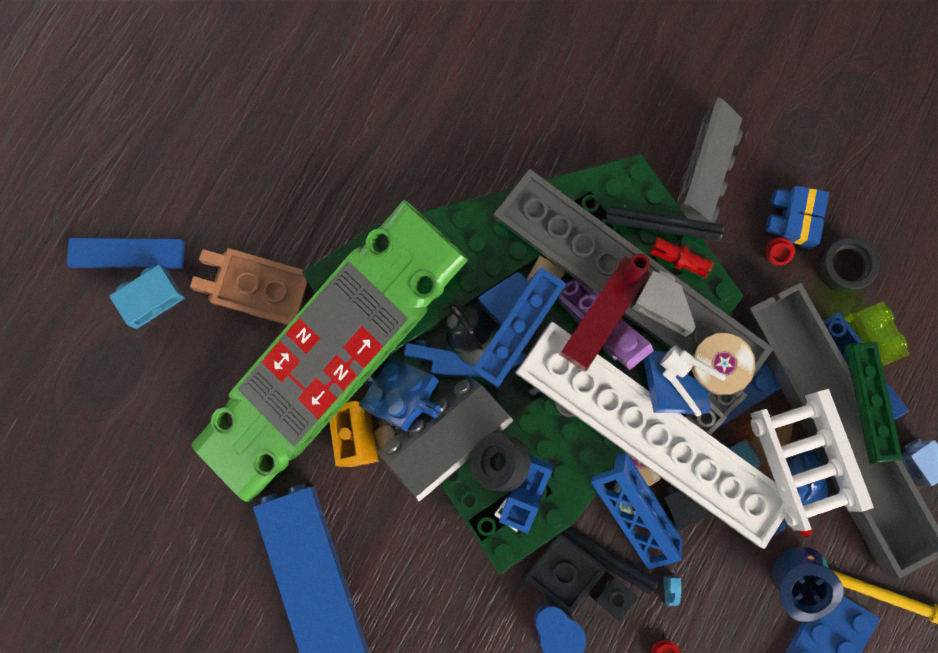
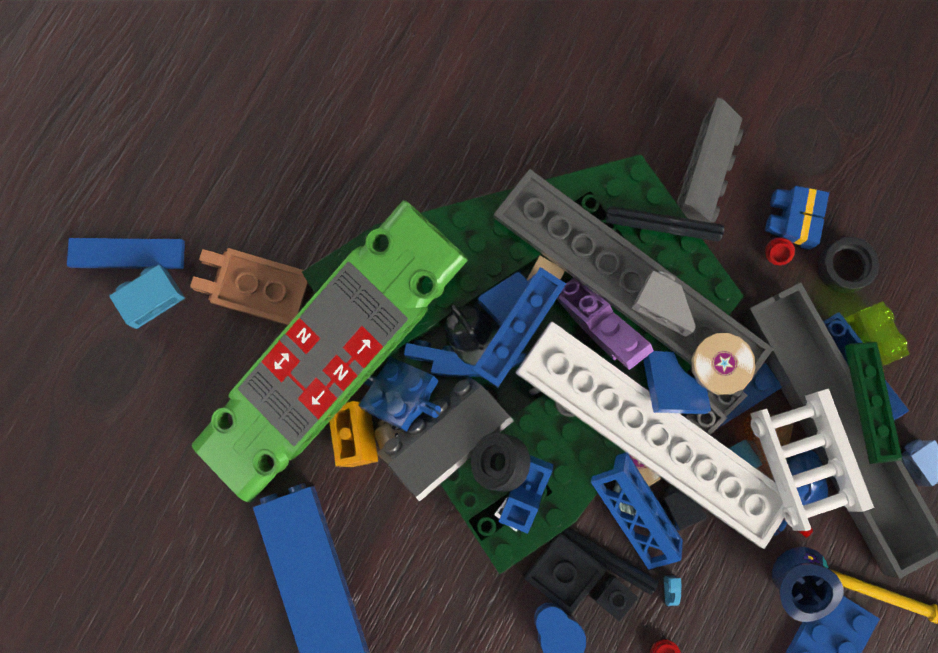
dark red piece [559,253,650,372] -> none
red pin [650,237,713,278] -> none
white plant [660,345,726,416] -> none

